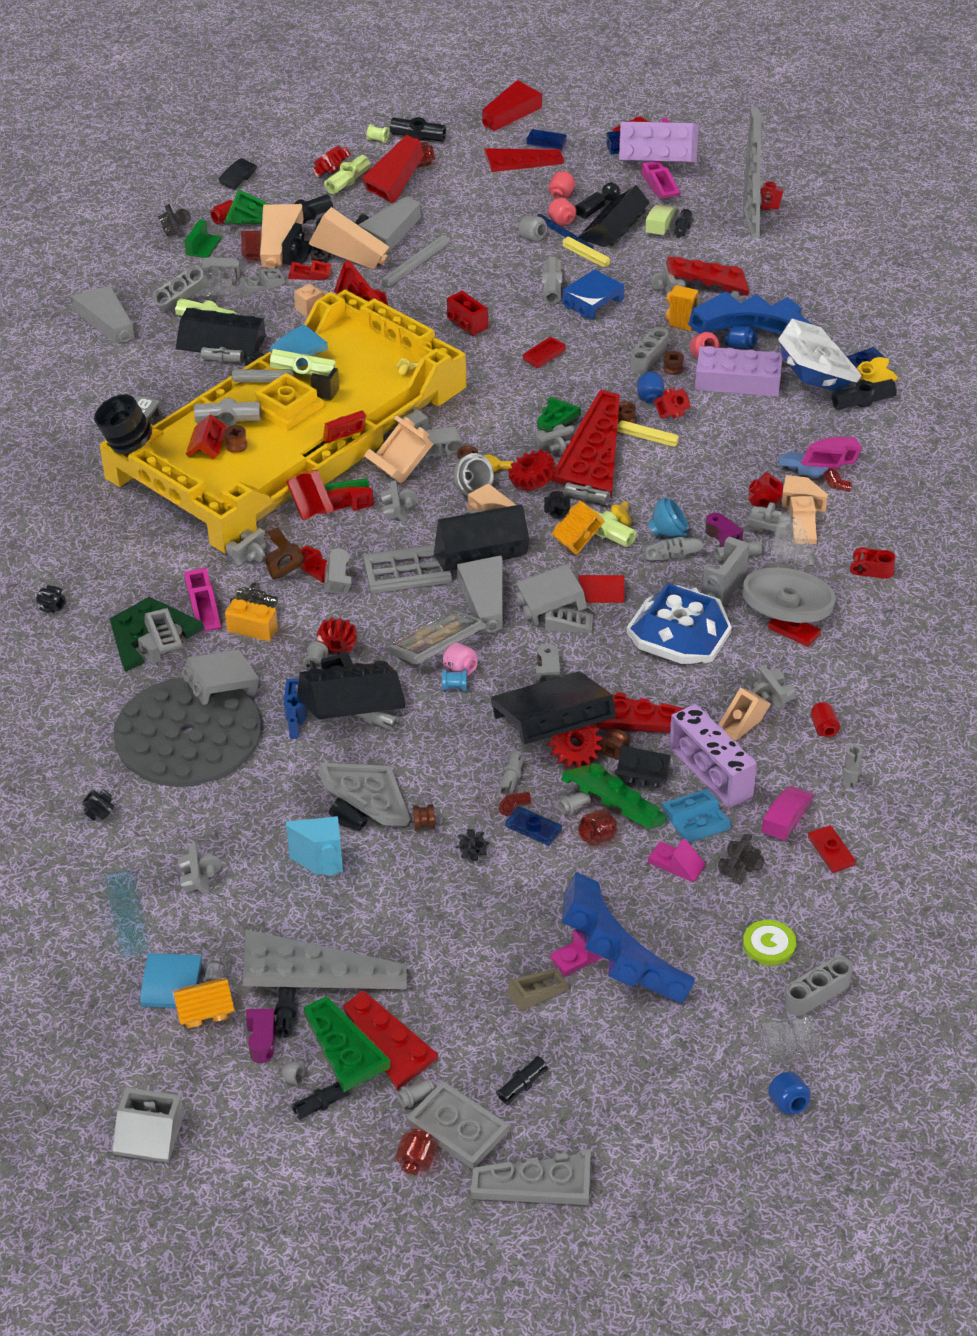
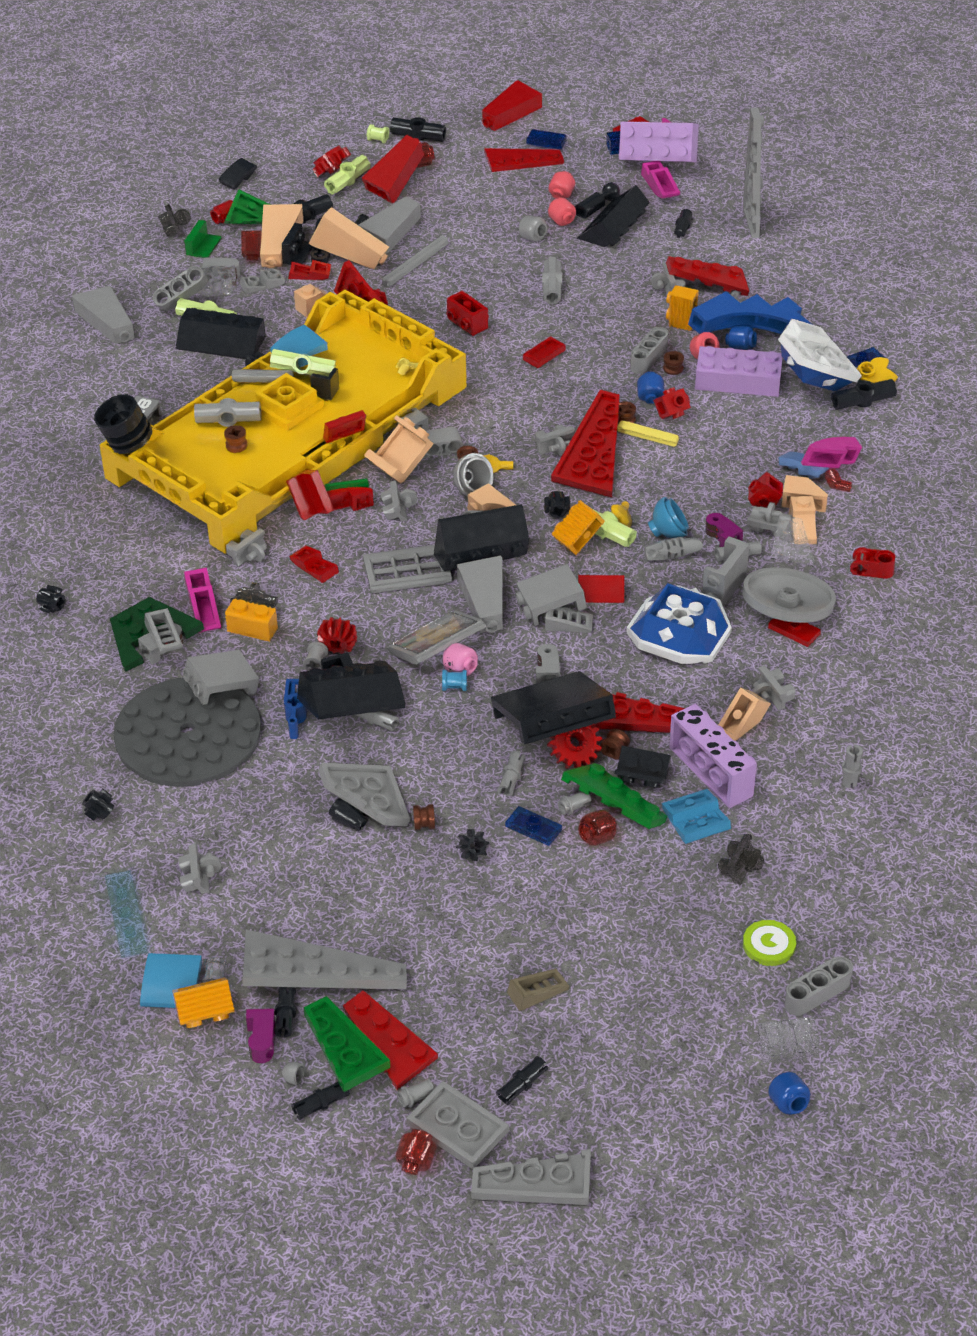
slope [112,1087,184,1163] -> none
red panel [186,414,227,459] -> none
light grey pin [201,347,244,364] -> none
reddish brown piece [265,528,304,579] -> none
medium azure slope [286,816,343,876] -> none
light grey leg [324,548,351,594] -> none
clear red arm [499,792,531,816] -> none
red gear [508,449,556,491] -> none
green wing [536,397,581,432] -> none
clear blue bar [537,214,594,249] -> none
dark pink slope [550,929,603,977] -> none
blue panel [562,269,624,320] -> none
blue arch [562,872,695,1004] -> none
light yellow axle [563,237,611,267] -> none
light grey pin [564,482,610,506] -> none
yellowish green slope [645,204,678,235] -> none
dark pink slope [648,838,706,883] -> none
red brick [760,181,783,210] -> none
dark pink slope [762,786,814,841] -> none
red plate [808,825,856,873] -> none
red brick [810,702,840,737] -> none

